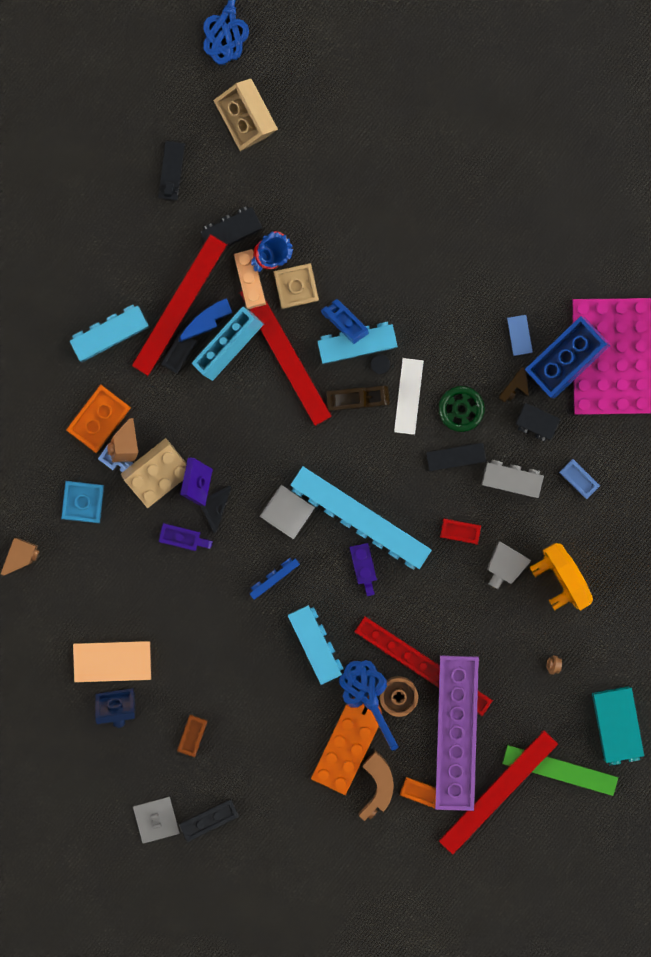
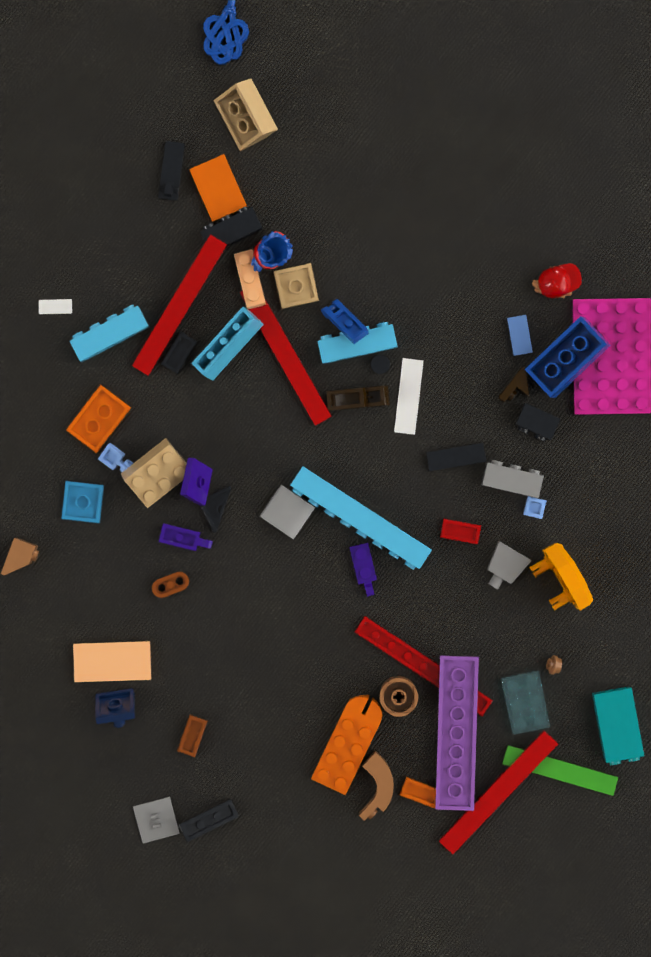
medium nougat slope [107,418,138,462] -> none
blue slope [178,298,232,342] -> none
blue plate [250,558,300,600] -> none
medium azure brick [288,605,343,685] -> none
blue piece [339,660,398,750] -> none
dark green plate [439,386,485,432] -> none
medium blue tile [559,459,600,499] -> none
none -> white sticker [39,299,72,314]
none -> dark orange plate [152,572,189,598]
none -> orange tile [189,154,247,222]
none -> clear light blue plate [501,670,550,735]
none -> light blue tile [523,496,546,519]
none -> red hair [532,263,582,299]

